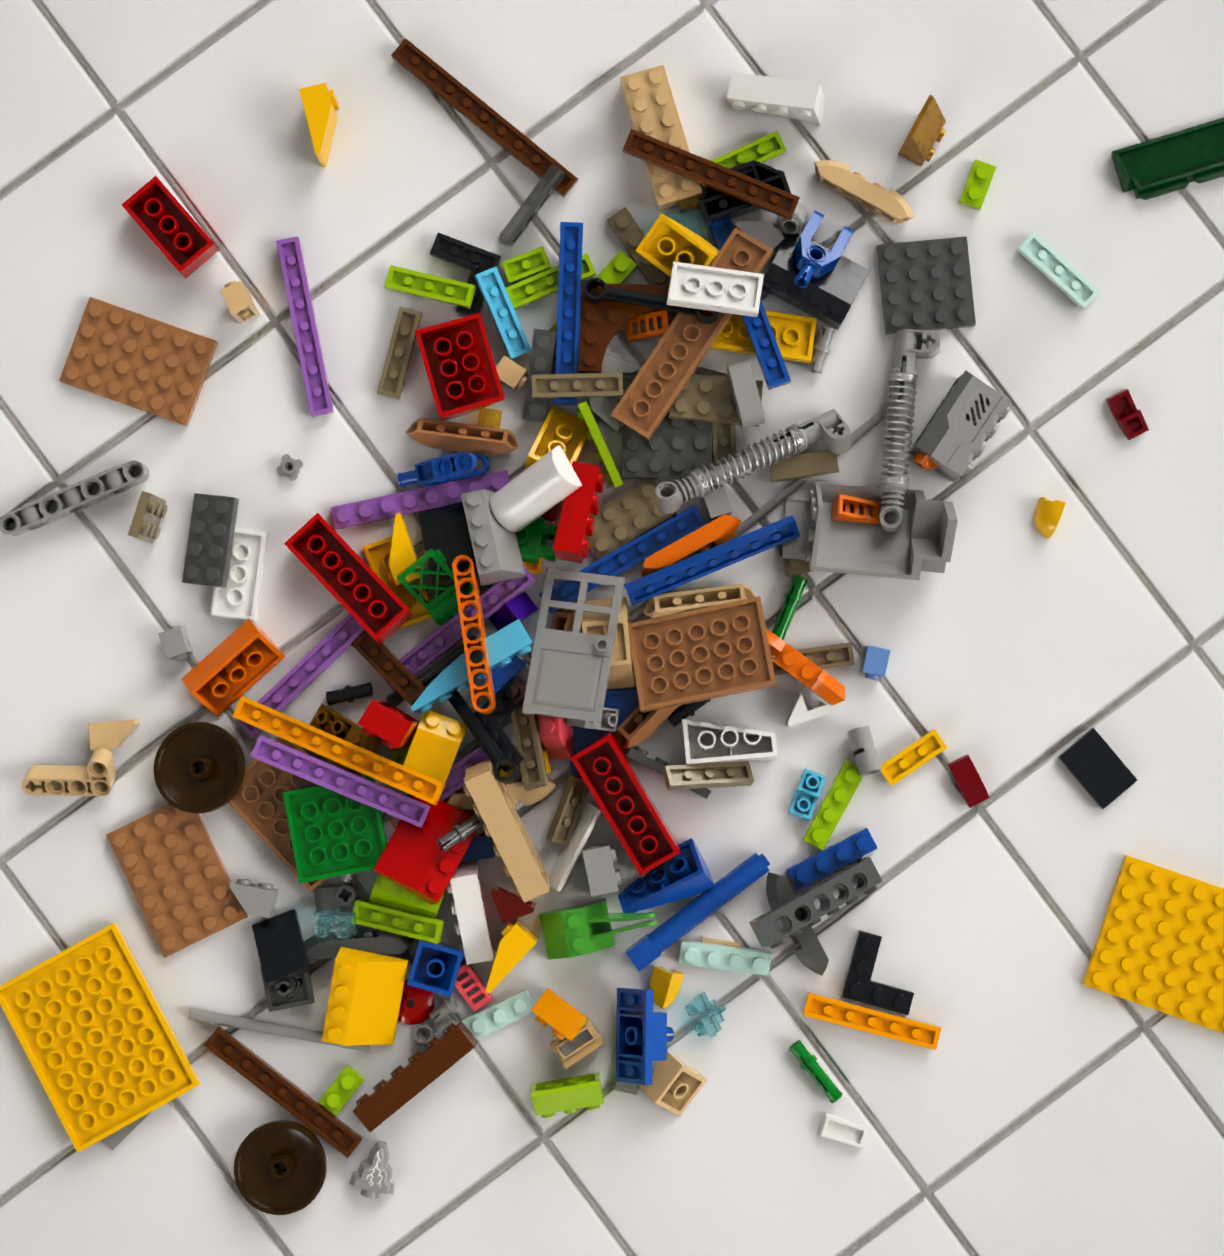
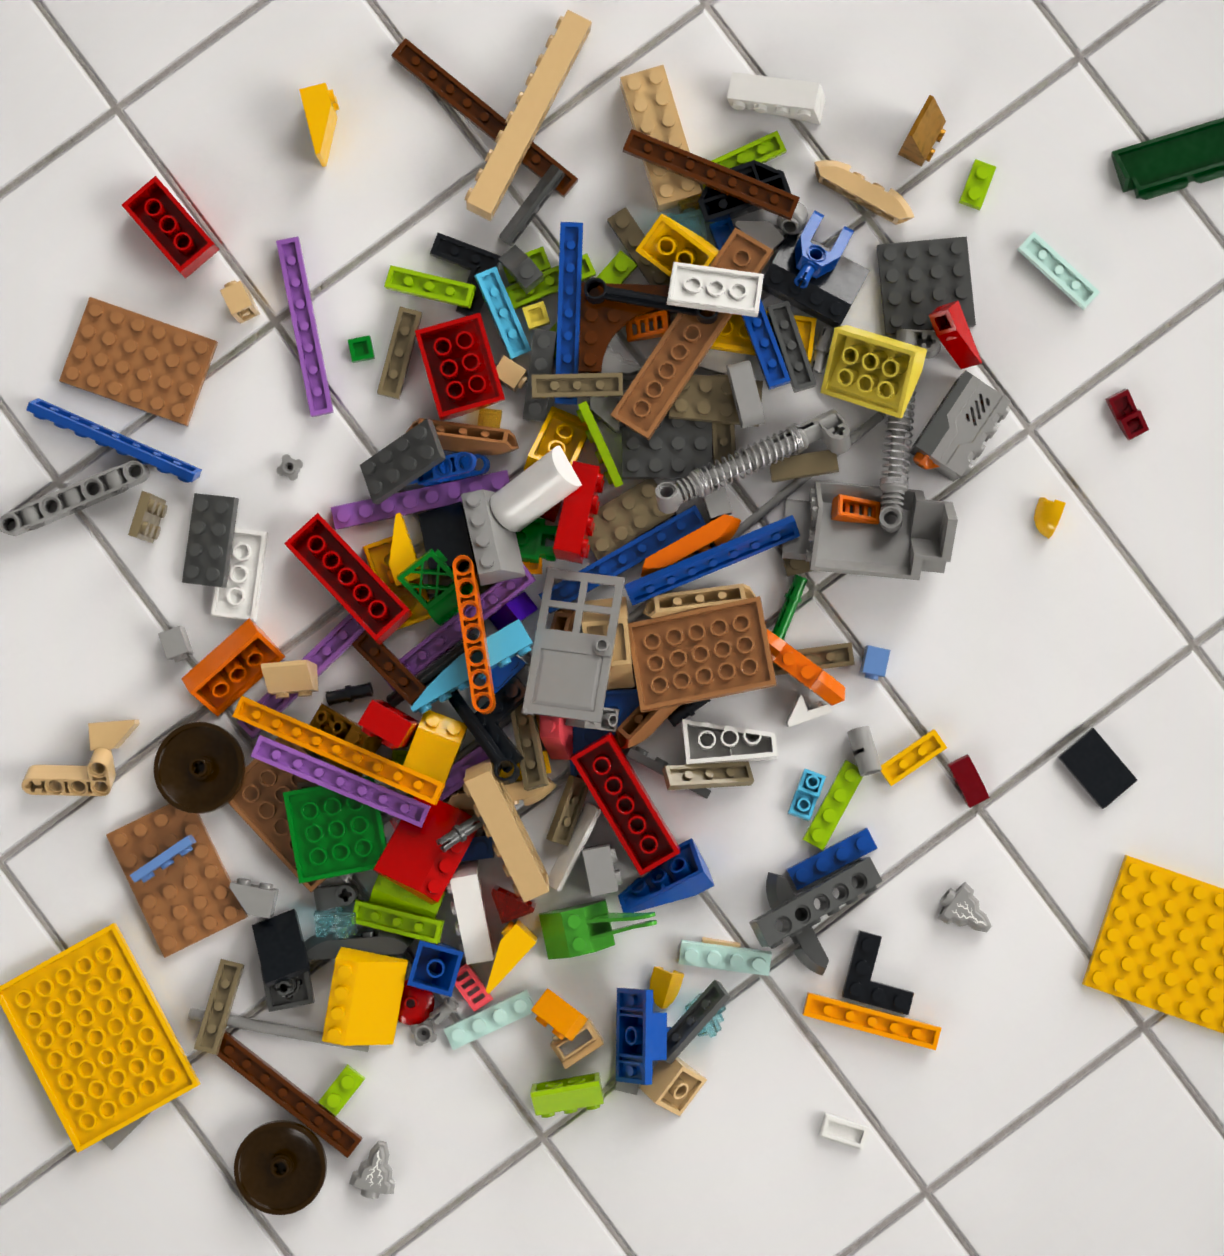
reddish brown brick [353,1021,478,1132] -> none
blue brick [625,853,770,972] -> none
green pin [789,1040,843,1103] -> none
none -> blue plate [26,398,202,483]
none -> medium blue plate [130,835,197,883]
none -> dark tan plate [194,959,245,1055]
none -> tan slope [261,660,319,699]
none -> green tile [348,335,375,363]
none -> dark grey plate [360,419,446,505]
none -> tan brick [464,10,592,221]
none -> dark grey slope [498,245,544,294]
none -> light yellow plate [522,301,550,331]
none -> dark grey plate [665,980,731,1064]
none -> dark grey plate [766,300,817,393]
none -> light yellow slope [820,325,927,418]
none -> red slope [929,301,982,369]
none -> light grey rock [938,882,992,932]

